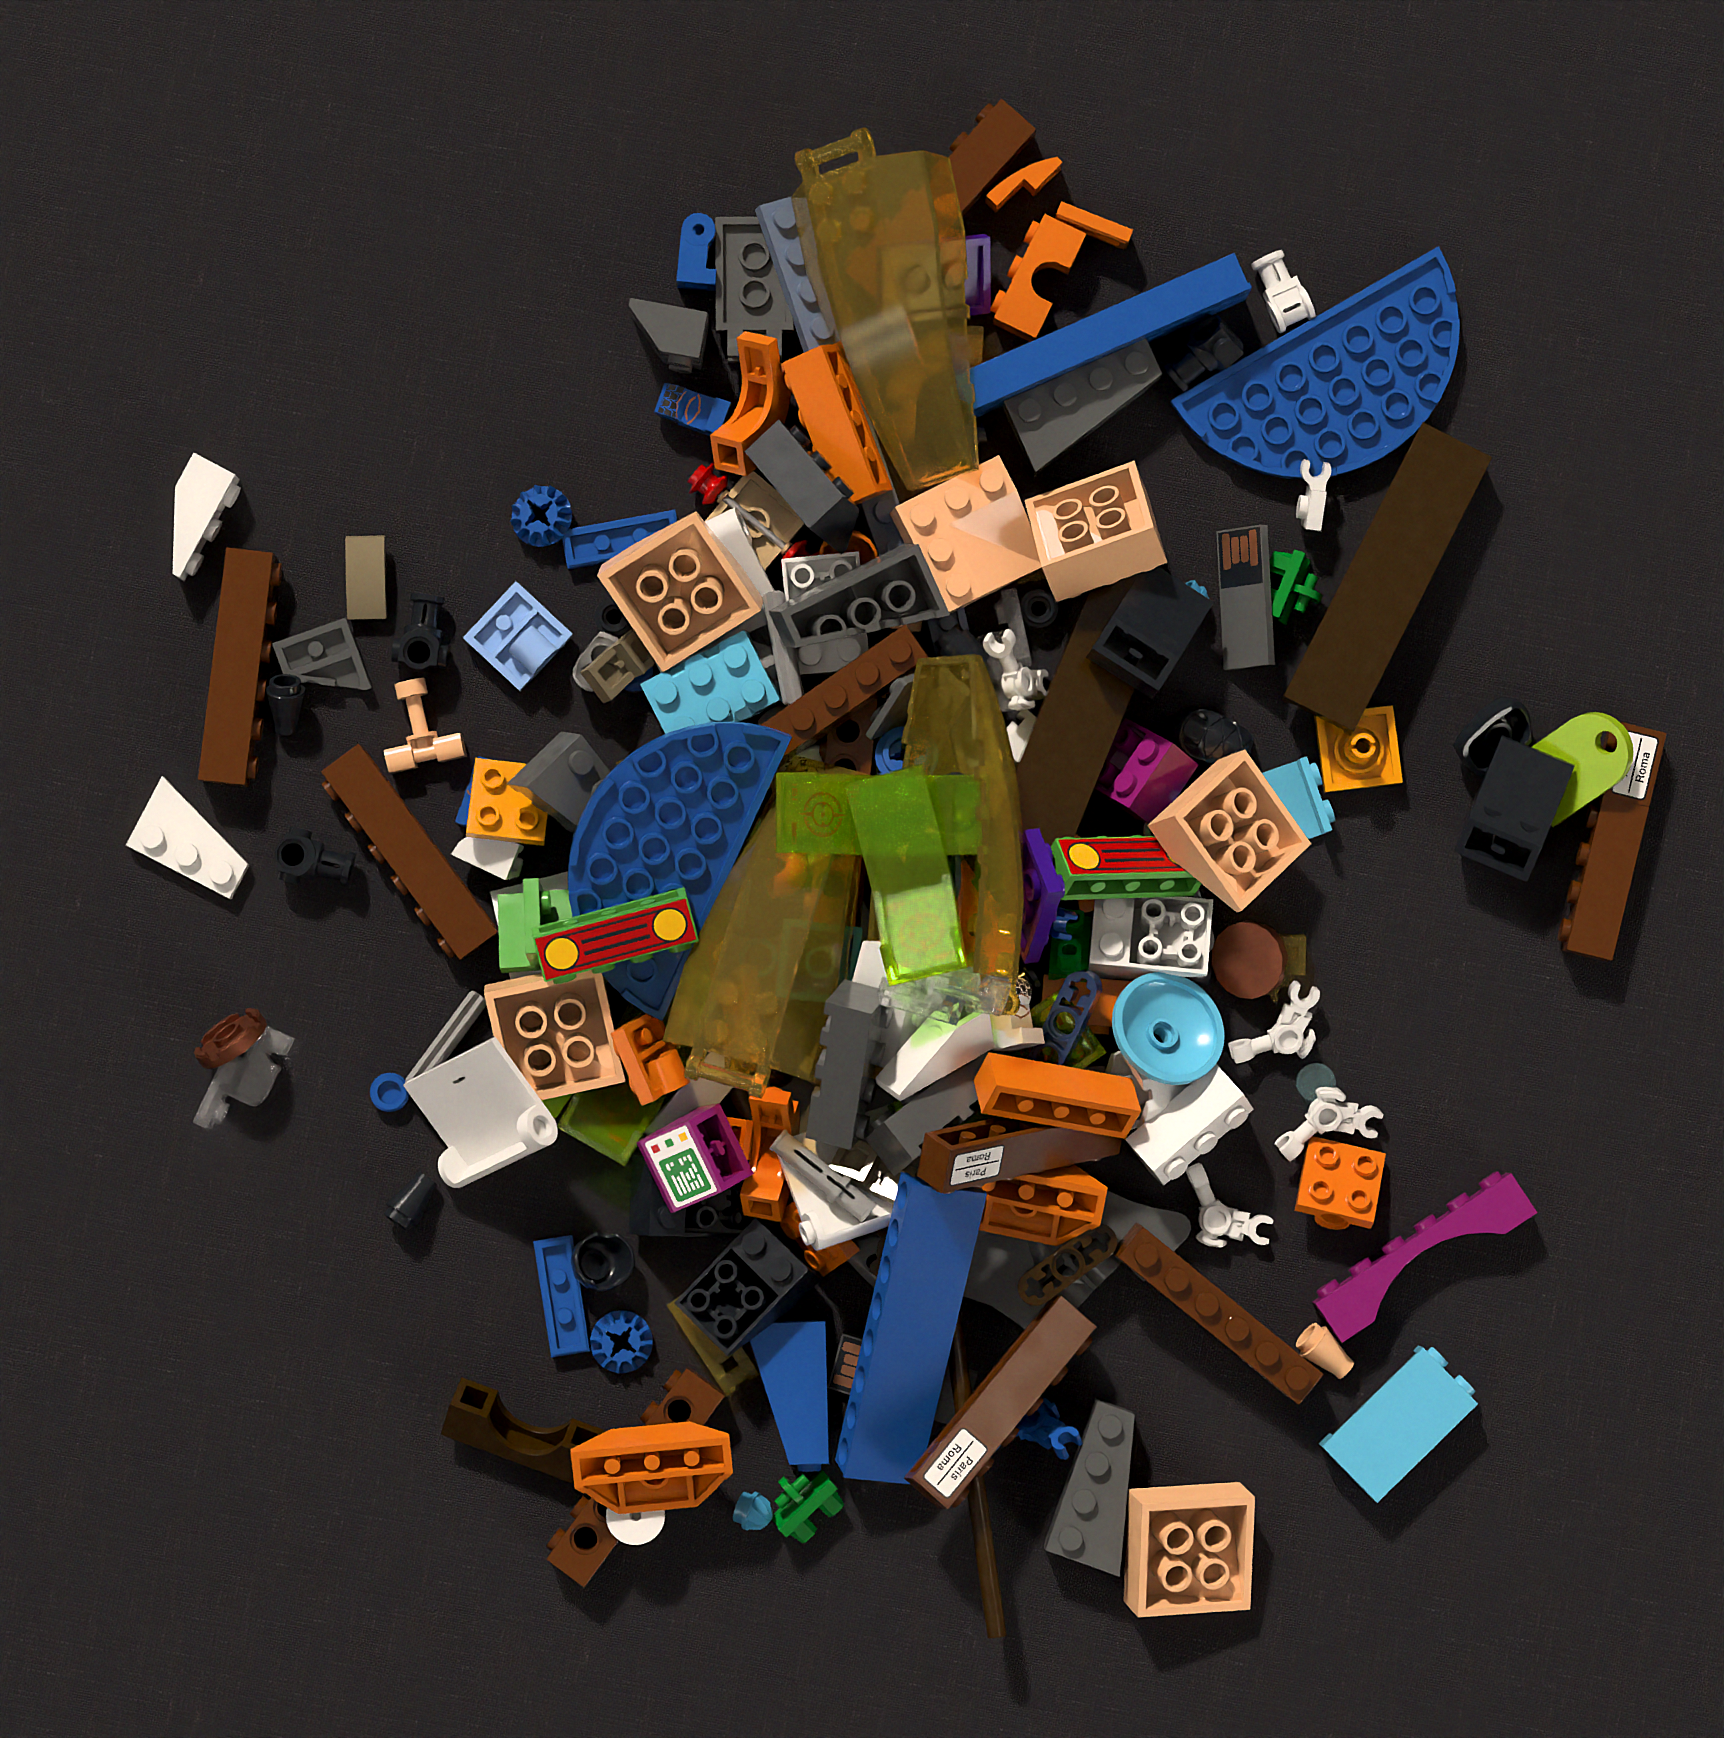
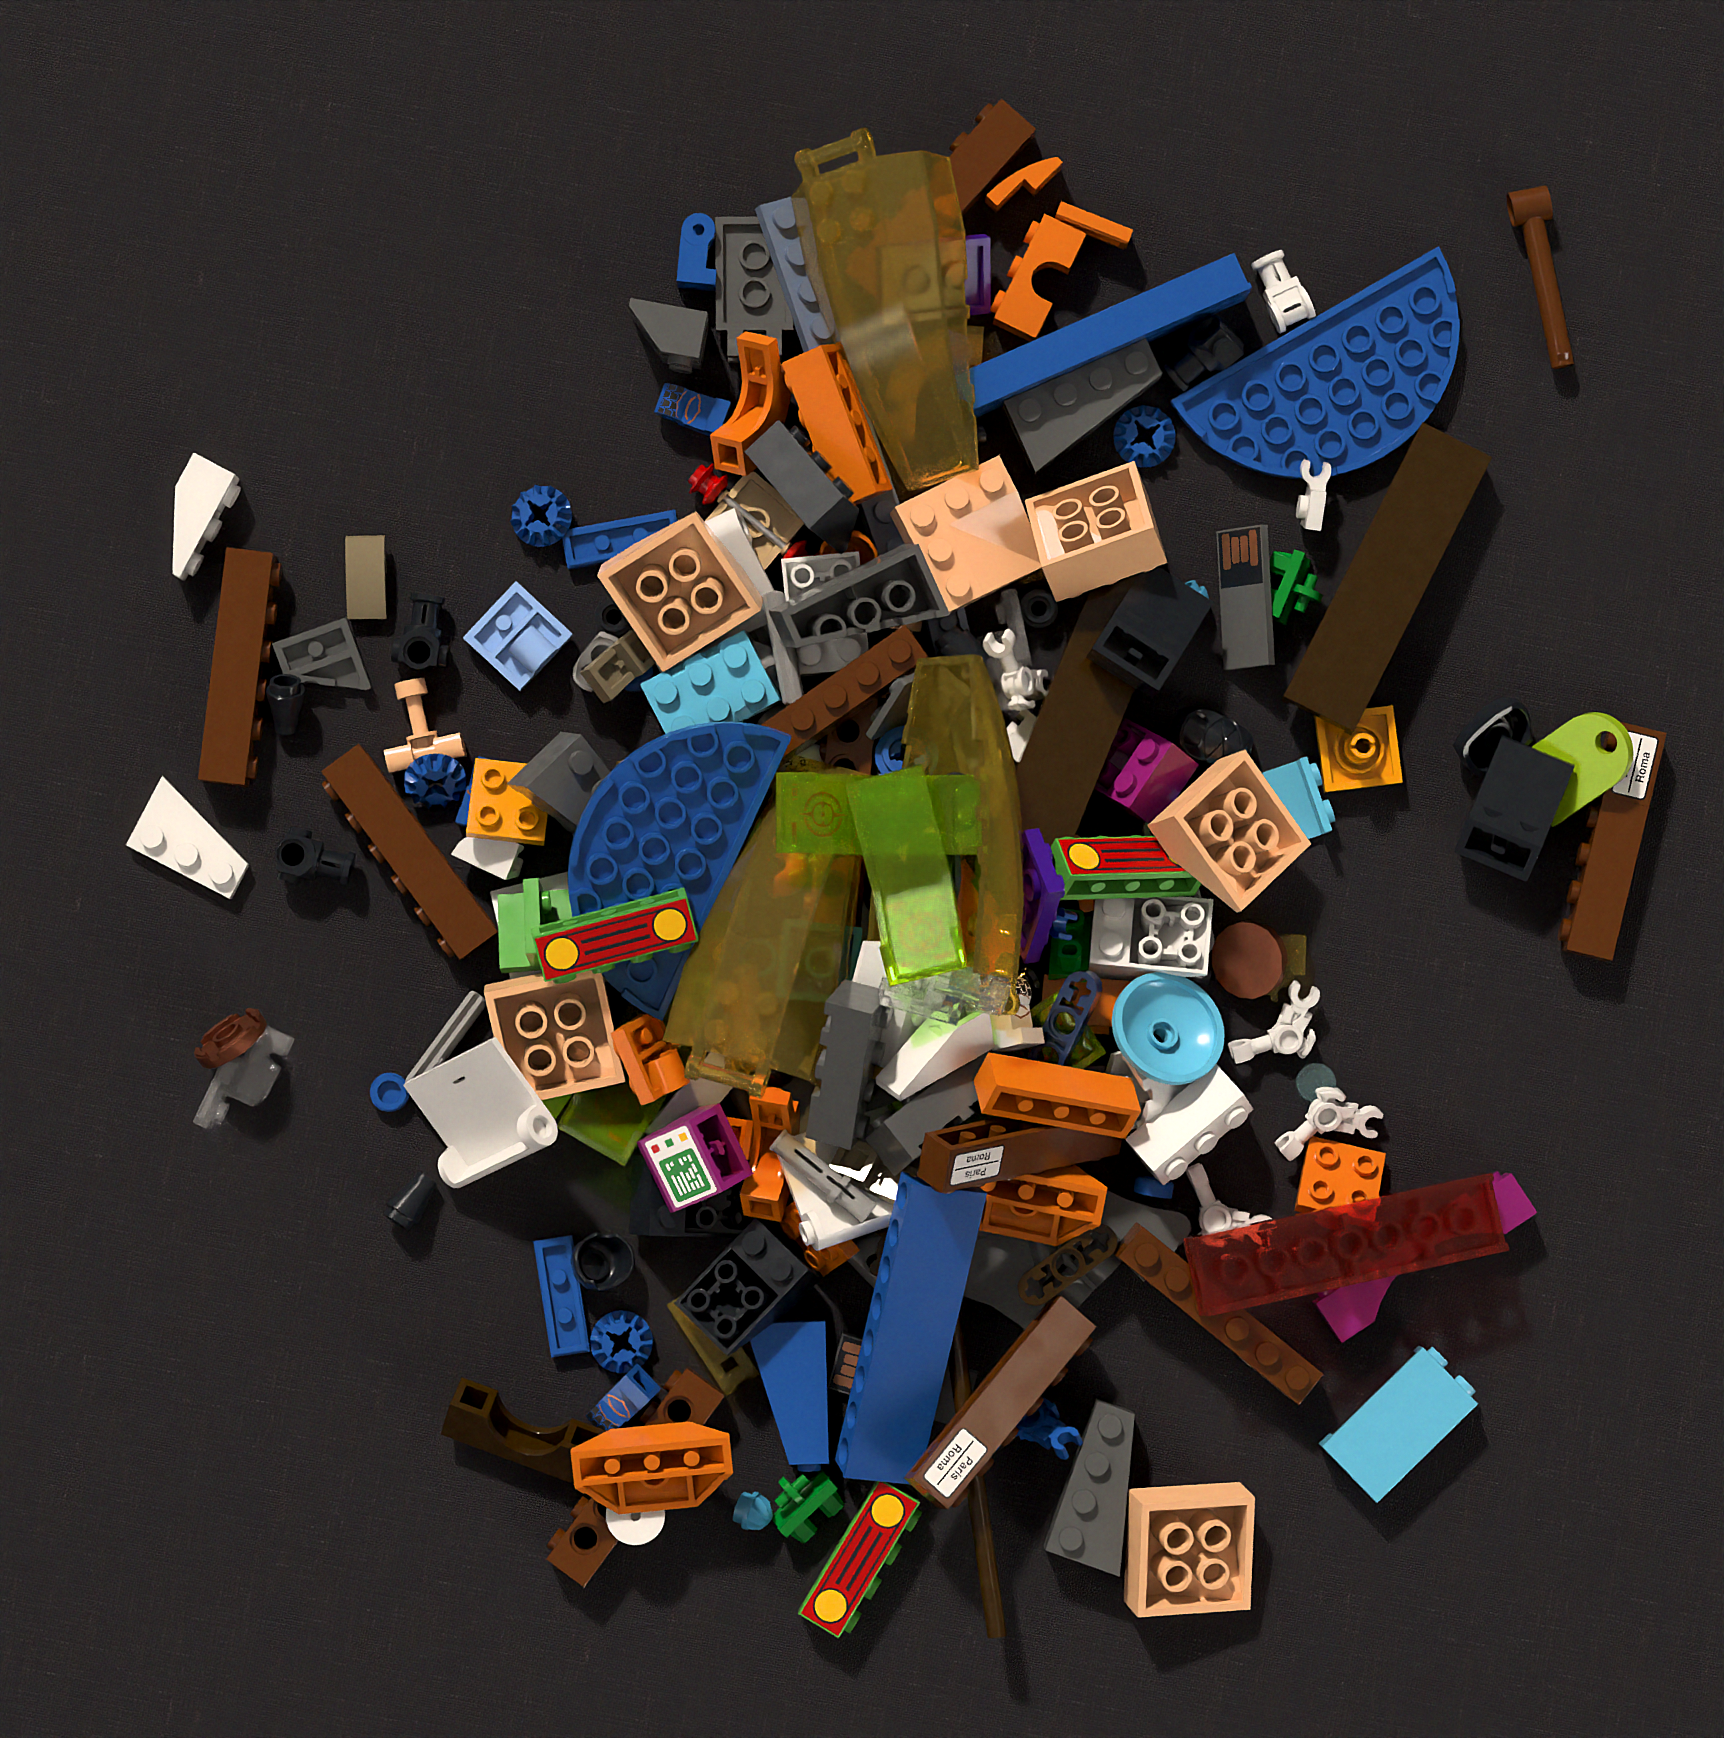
light nougat cone [1296,1323,1354,1379] -> none
none -> blue gear [404,754,466,809]
none -> blue leg [585,1363,661,1431]
none -> brick [798,1481,922,1638]
none -> blue gear [1113,405,1176,468]
none -> blue tile [1133,1175,1174,1198]
none -> clear red tile [1183,1173,1509,1316]
none -> reddish brown piece [1506,185,1574,369]

